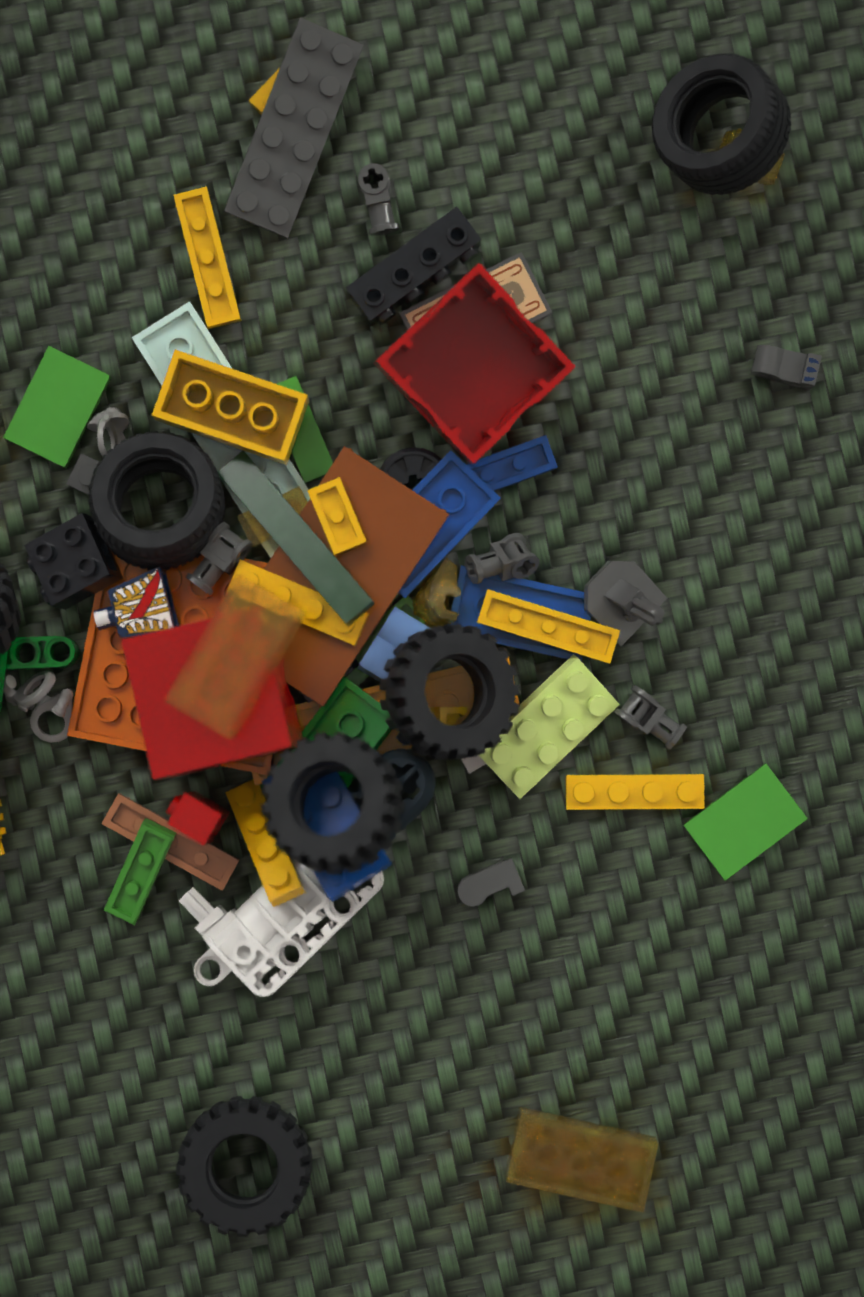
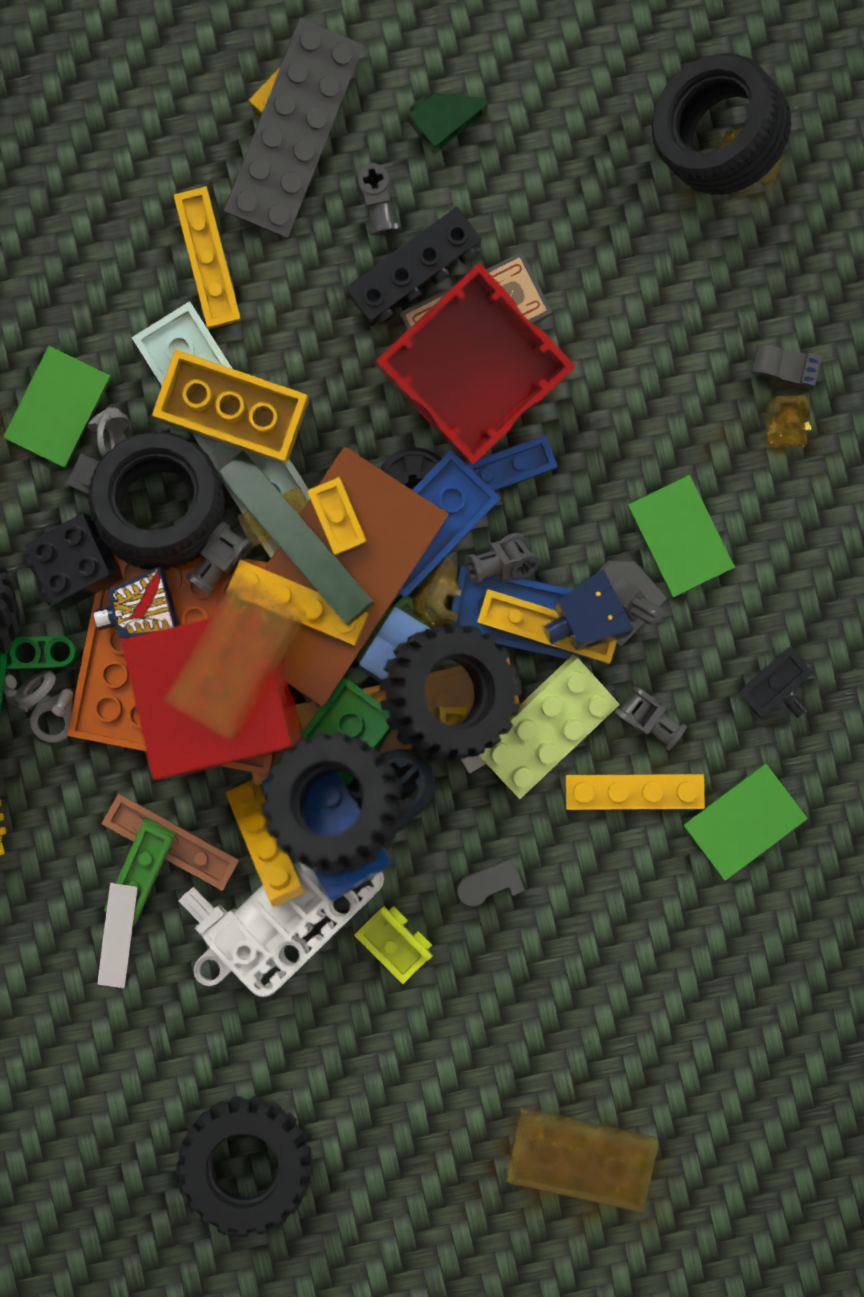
red brick [166,791,231,846] -> none
bright green tile [277,376,333,484] -> none
none -> white sticker [97,883,138,988]
none -> neon yellow bracket [354,905,433,984]
none -> dark green slope [409,93,488,154]
none -> dark blue torso [543,569,634,651]
none -> bright green tile [627,475,735,598]
none -> black plate [737,647,813,718]
none -> clear yellow hand [765,396,811,448]

